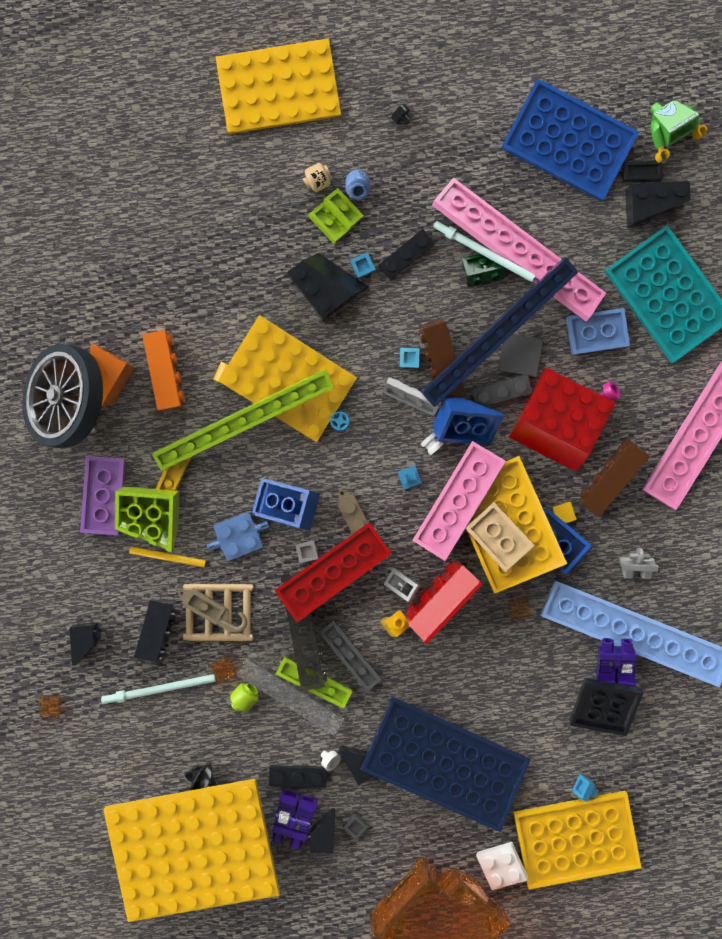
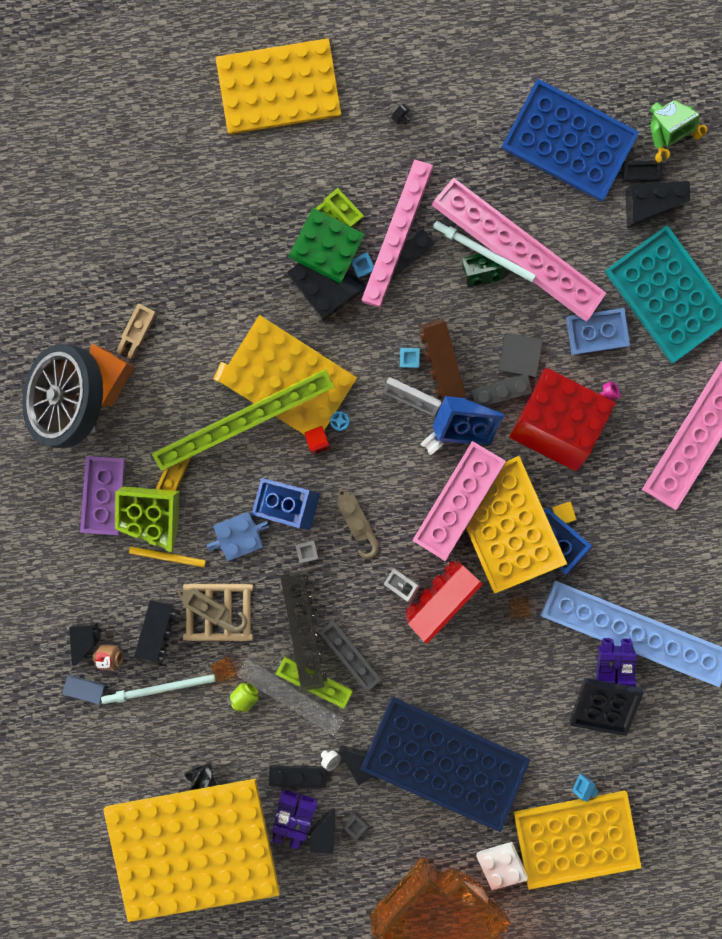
clear orange tile [39,696,61,717] -> none
orange brick [142,330,185,411] -> none
red plate [274,522,392,622] -> none
tan head [303,163,333,192] -> none
medium blue head [345,170,370,200] -> none
yellow bracket [380,610,410,637] -> none
dark azure tile [397,466,422,490] -> none
dark blue plate [421,257,578,407] -> none
tan plate [465,502,535,572] -> none
reddish brown wedge [579,437,650,517] -> none
light grey hips [619,548,659,579] -> none
none -> sand blue tile [62,674,106,704]
none -> medium nougat head [93,645,124,671]
none -> tan hinge [117,303,157,360]
none -> green plate [288,208,365,284]
none -> red slope [304,426,331,455]
none -> bright pink plate [362,160,433,308]

